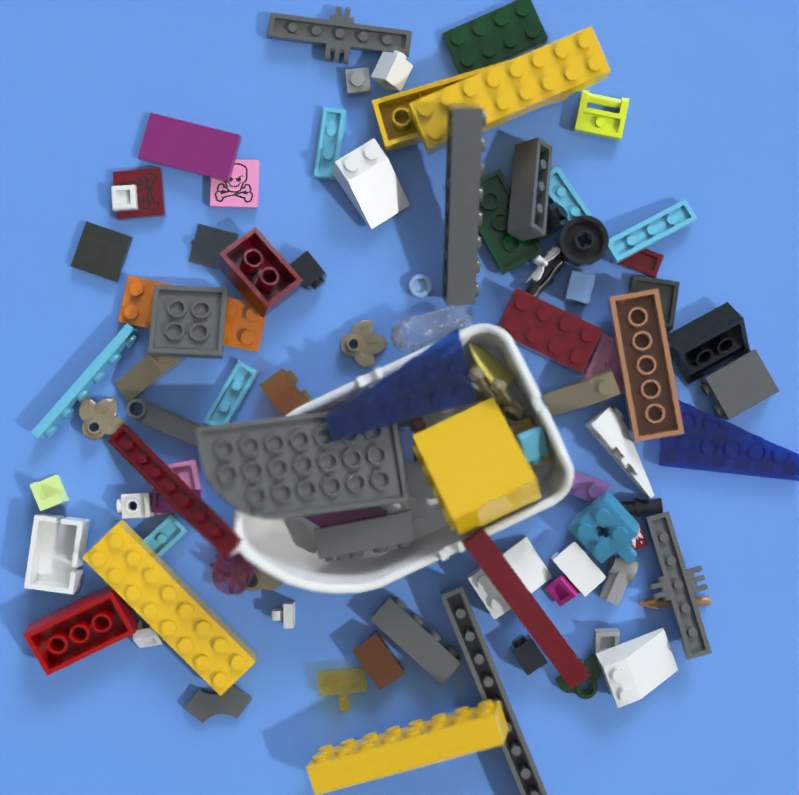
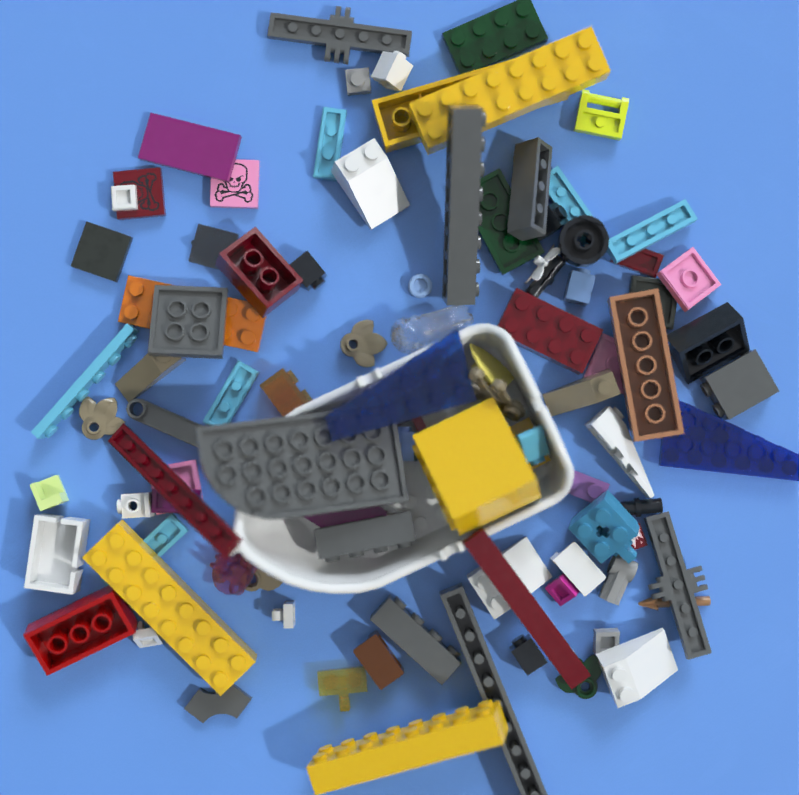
none -> bright pink tile [656,247,721,312]

